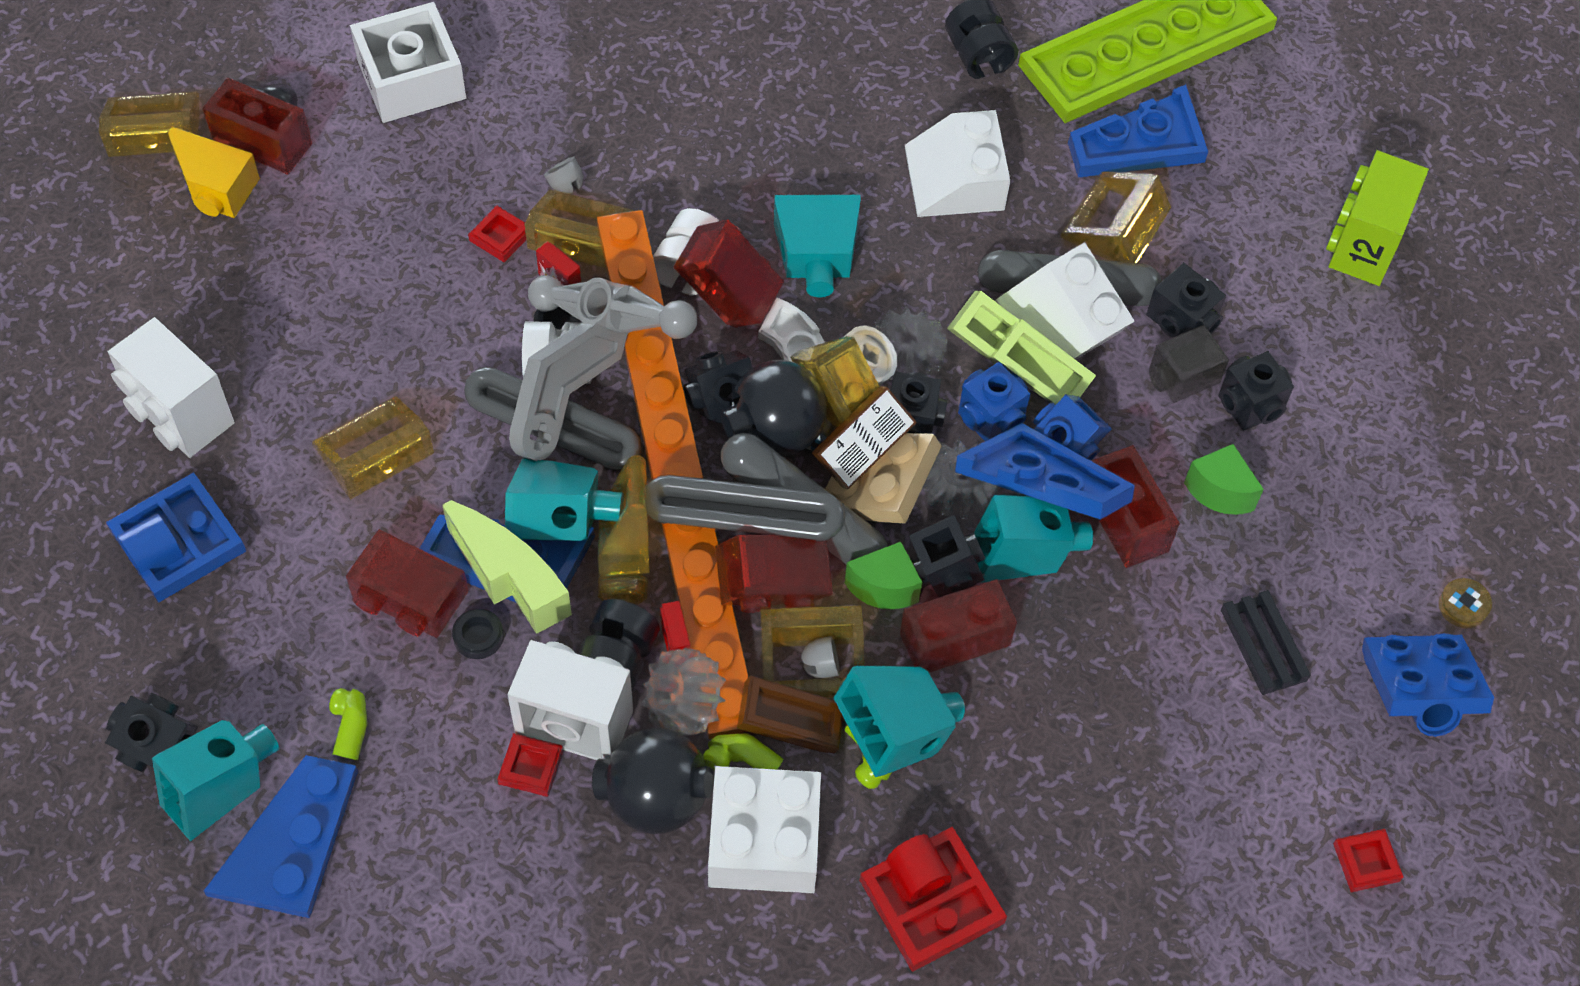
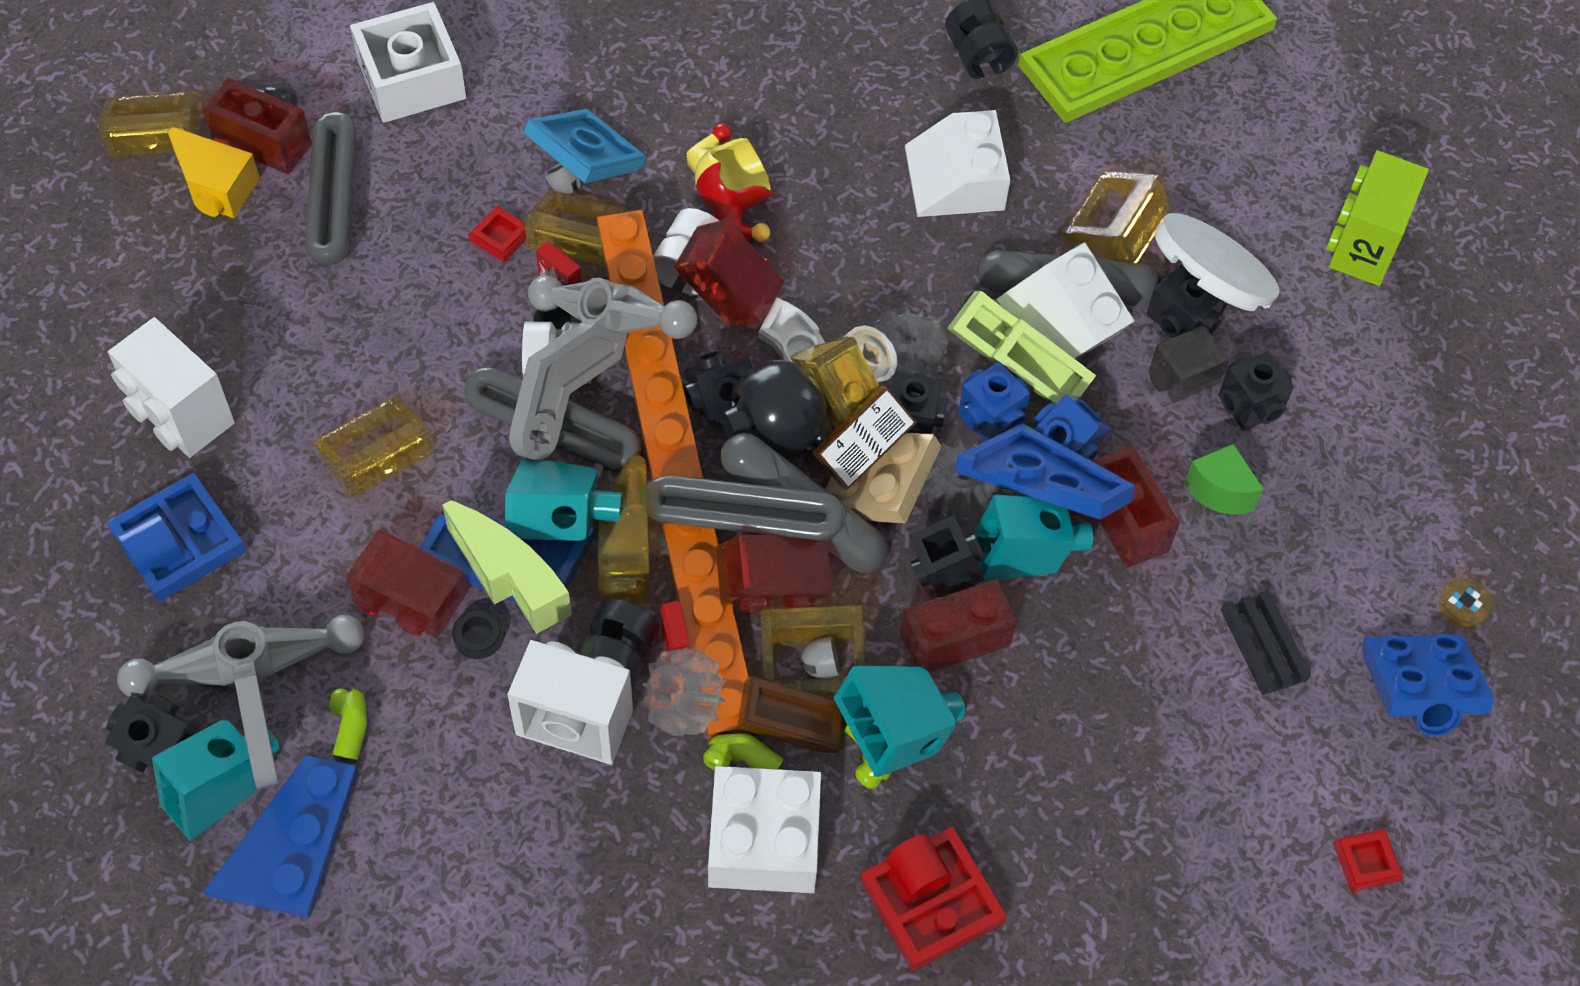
red tile [497,733,563,797] -> none
black brick [592,728,714,834] -> none
teal torso [774,195,861,298] -> none
bright green brick [844,542,922,609] -> none
blue wing [1068,85,1208,178] -> none
none -> light grey piece [117,615,365,789]
none -> dark grey piece [305,111,356,265]
none -> dark azure tile [523,109,647,183]
none -> piece [686,123,773,243]
none -> white tile [1155,213,1280,311]

